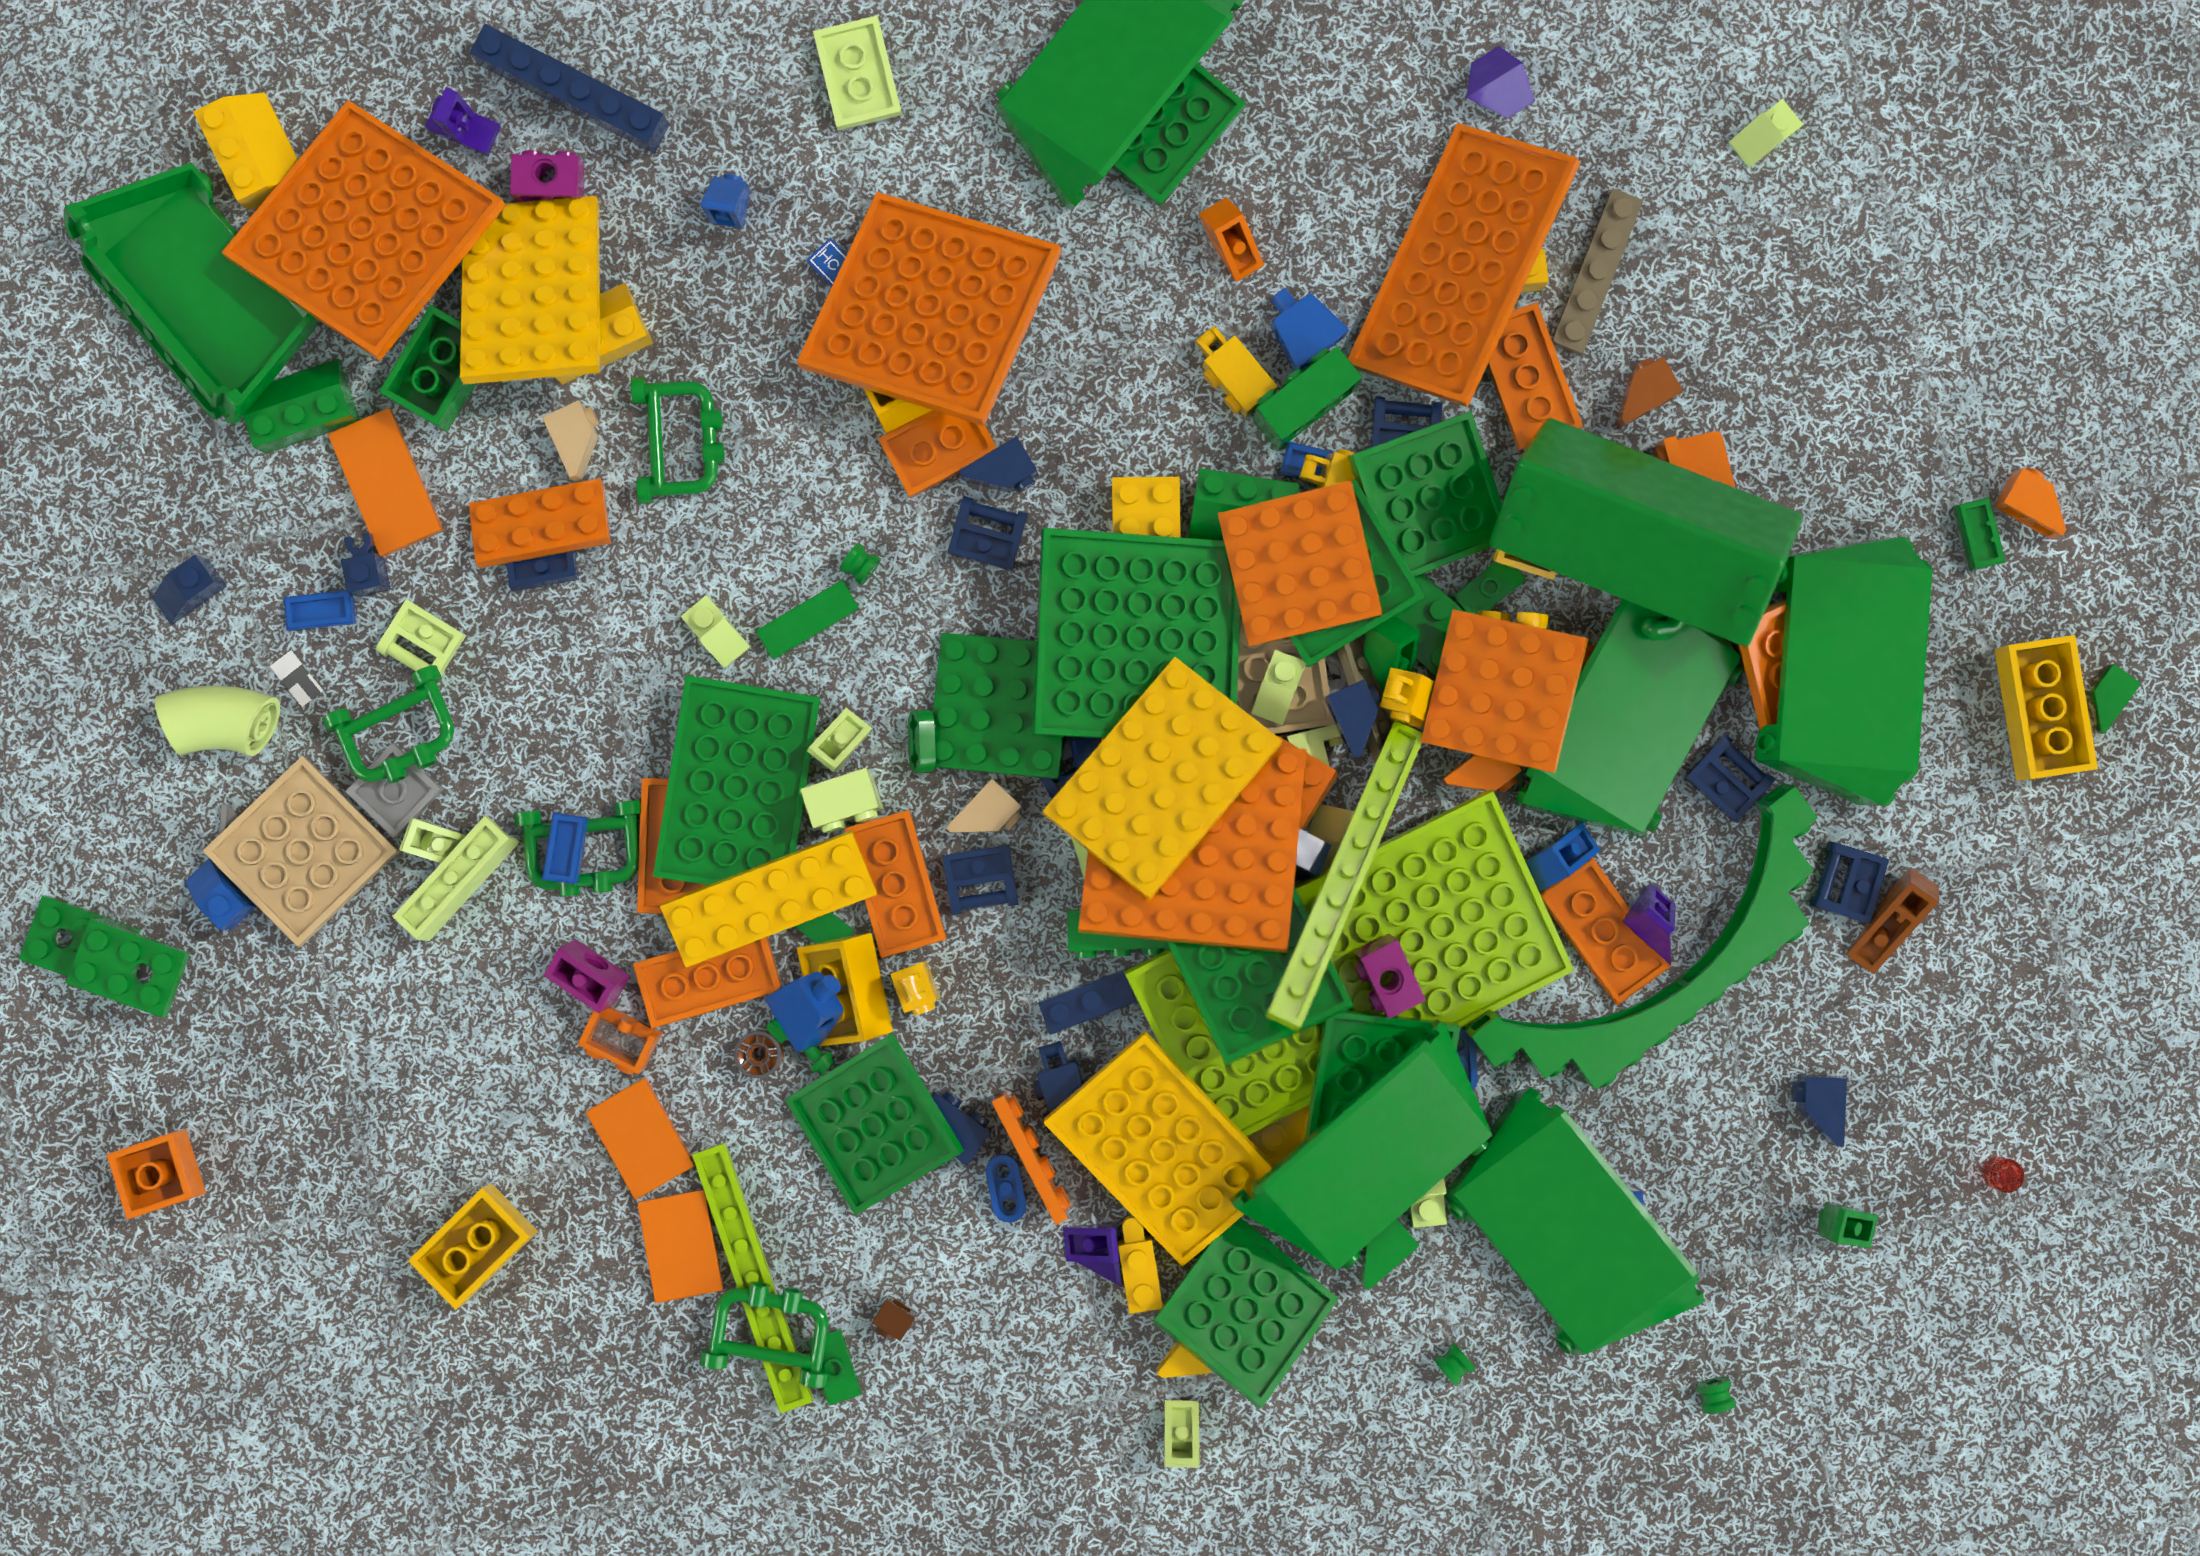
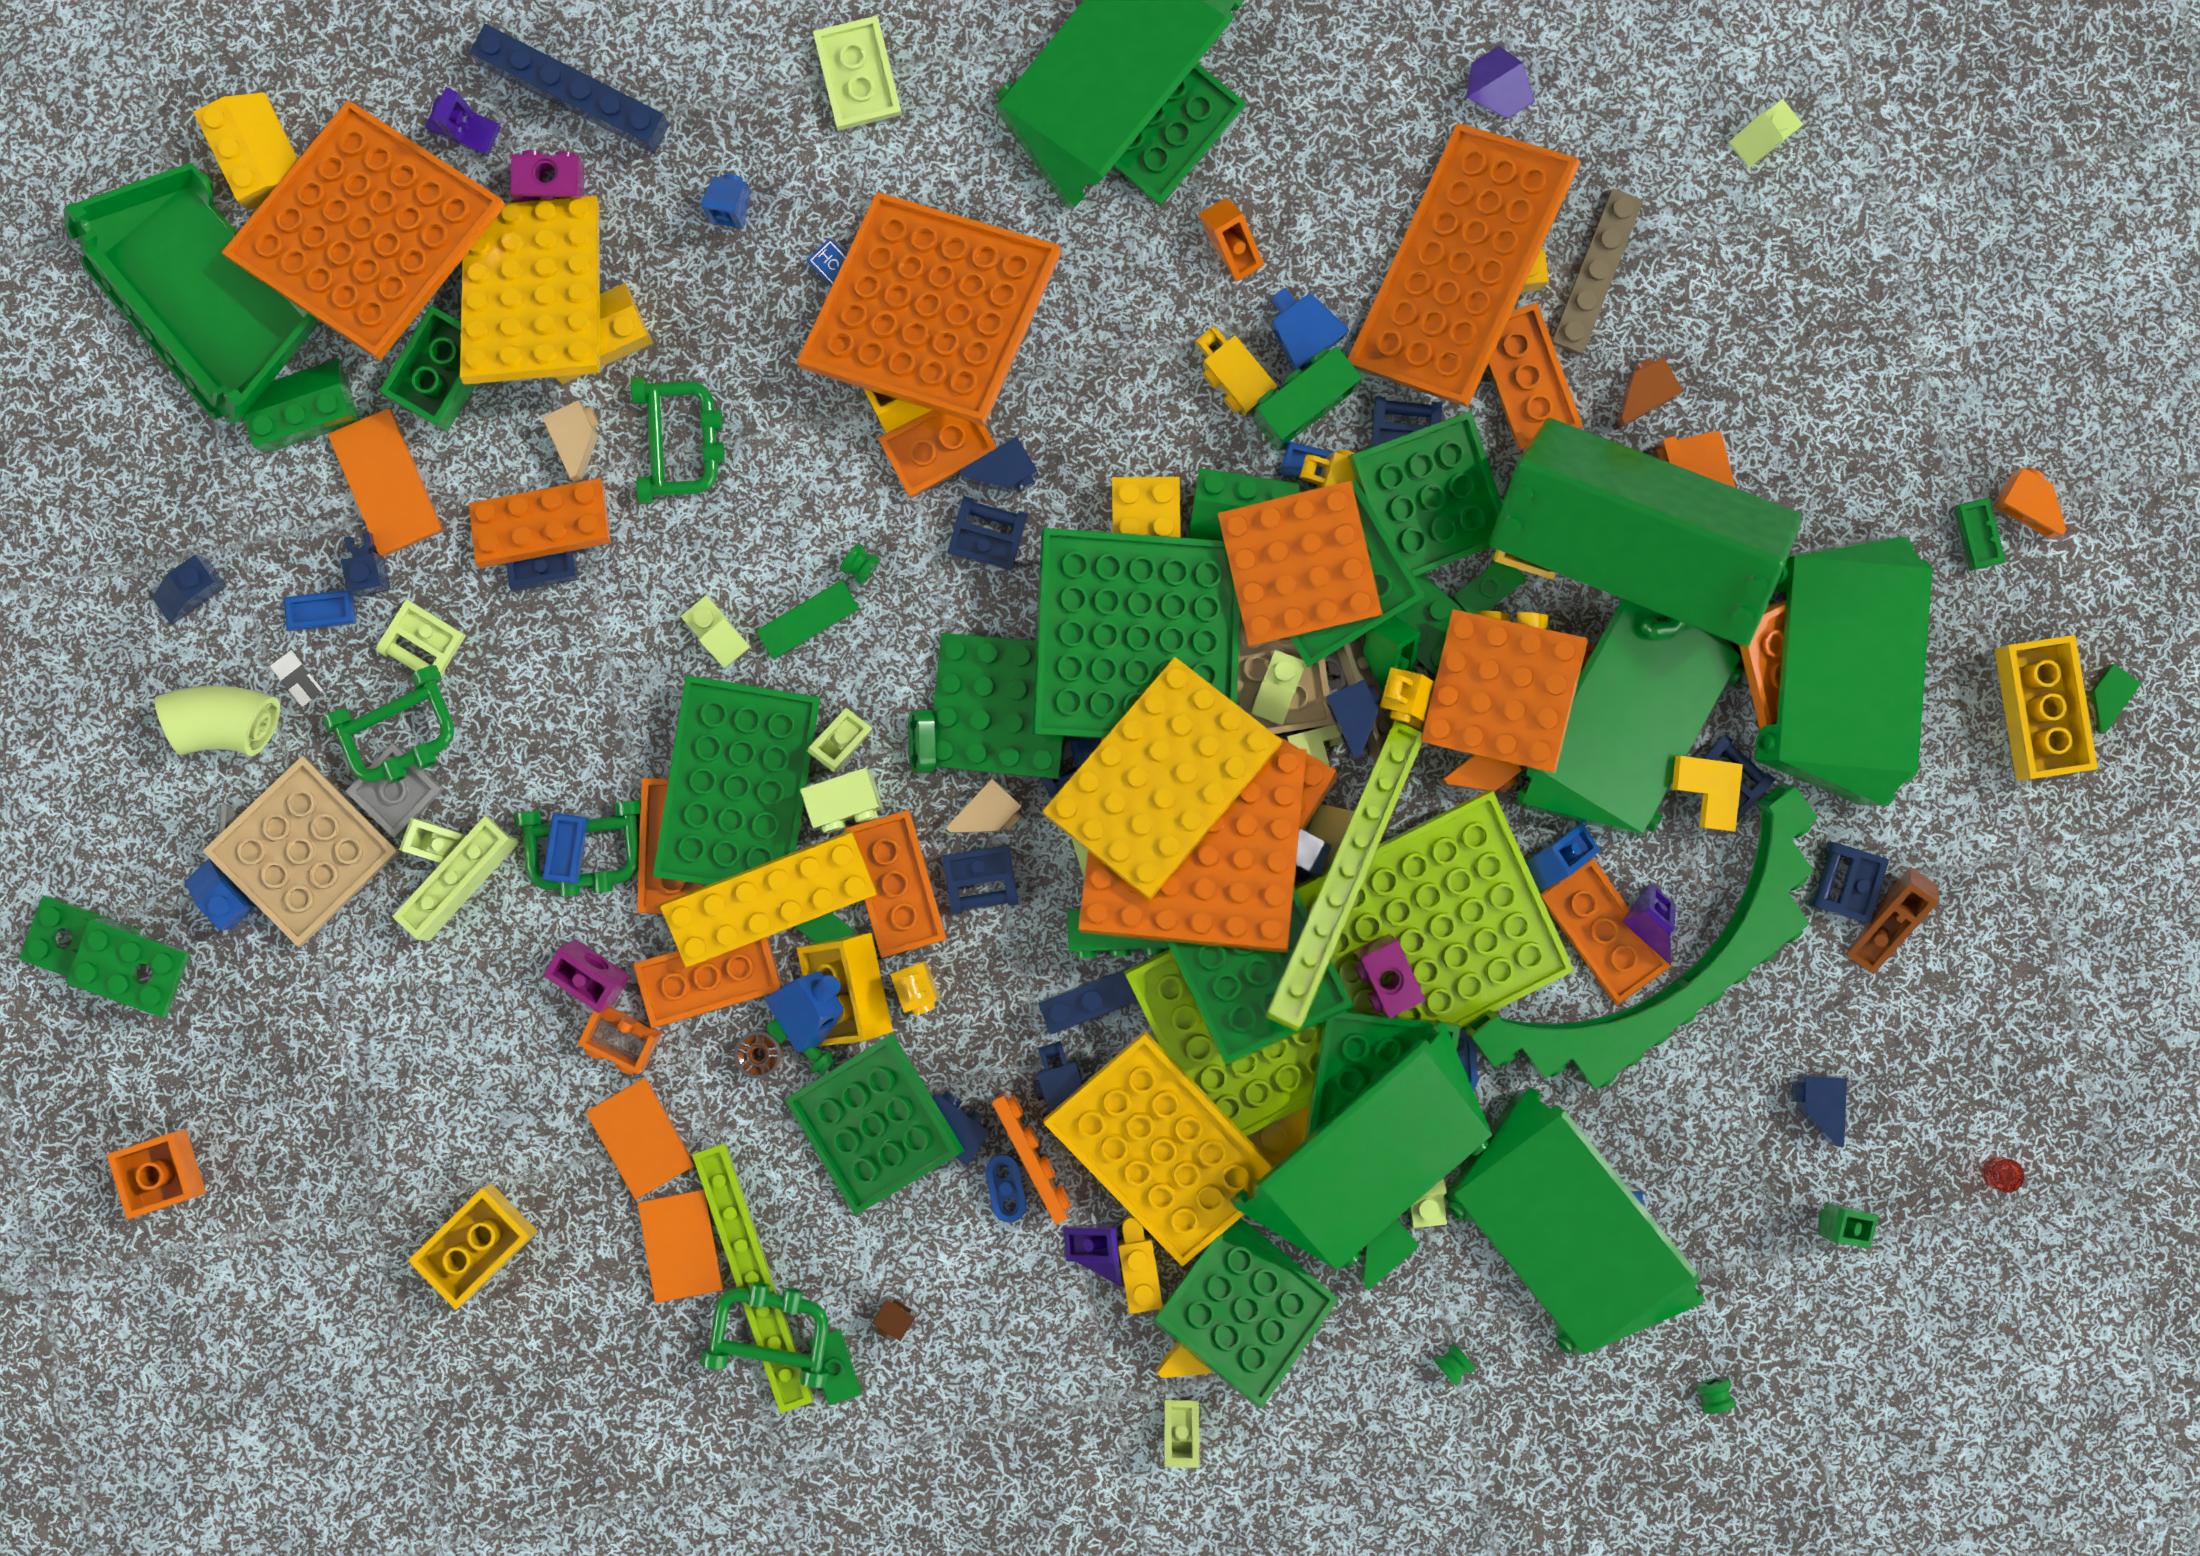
none -> yellow tile [1672,756,1743,832]

